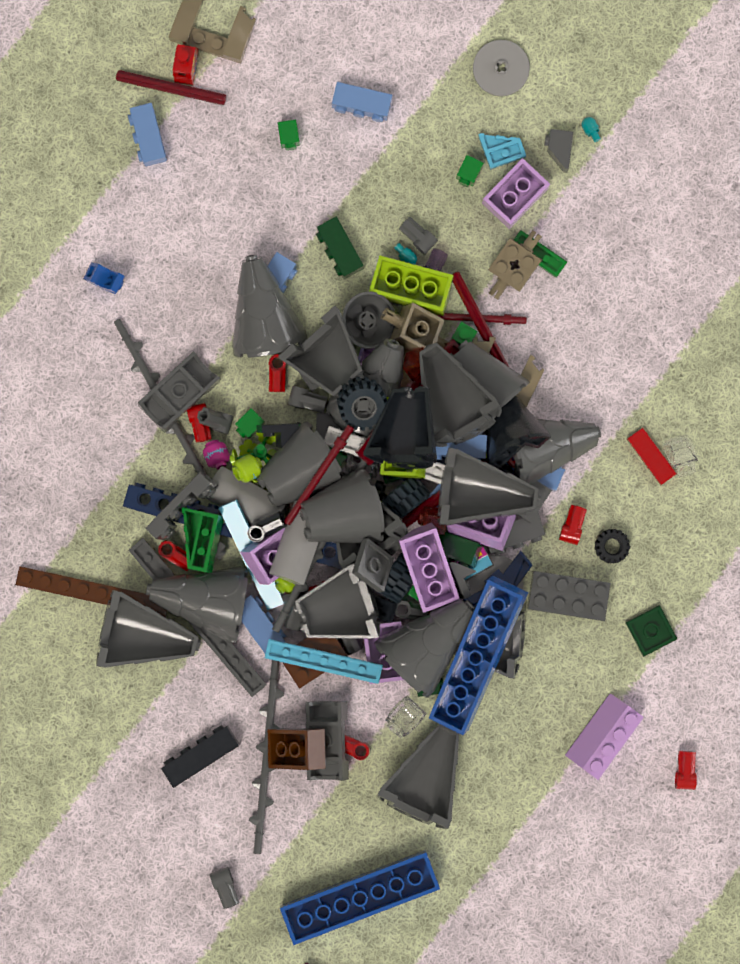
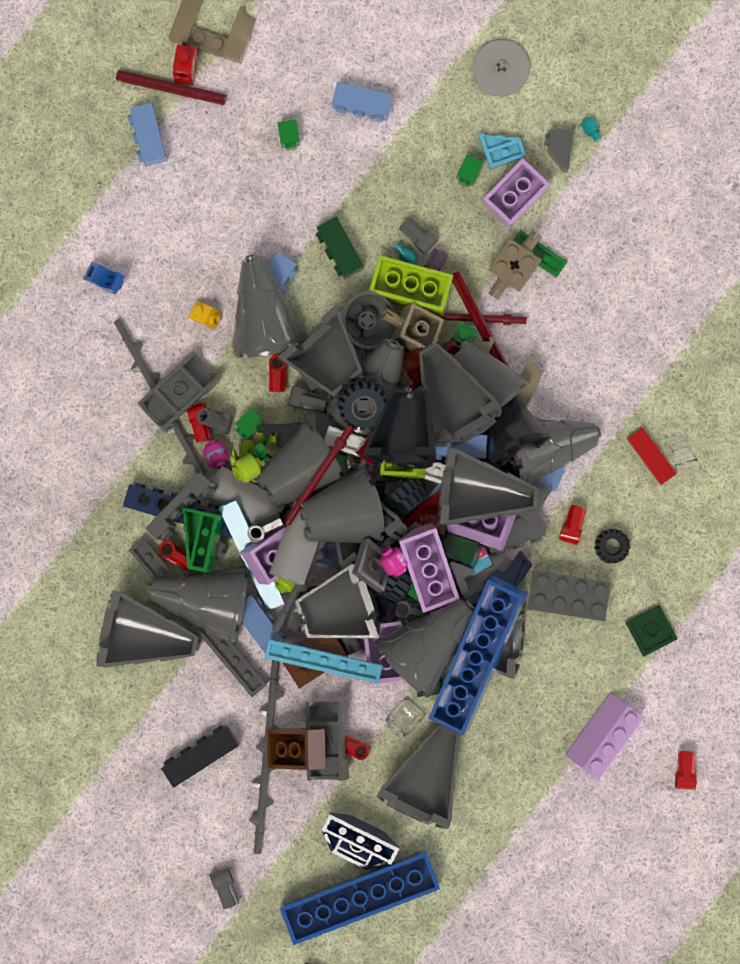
reddish brown plate [15,566,167,618] -> none
none -> yellow bracket [188,301,222,330]
none -> dark blue wedge [321,813,400,870]
none -> dark pink head [379,546,408,577]

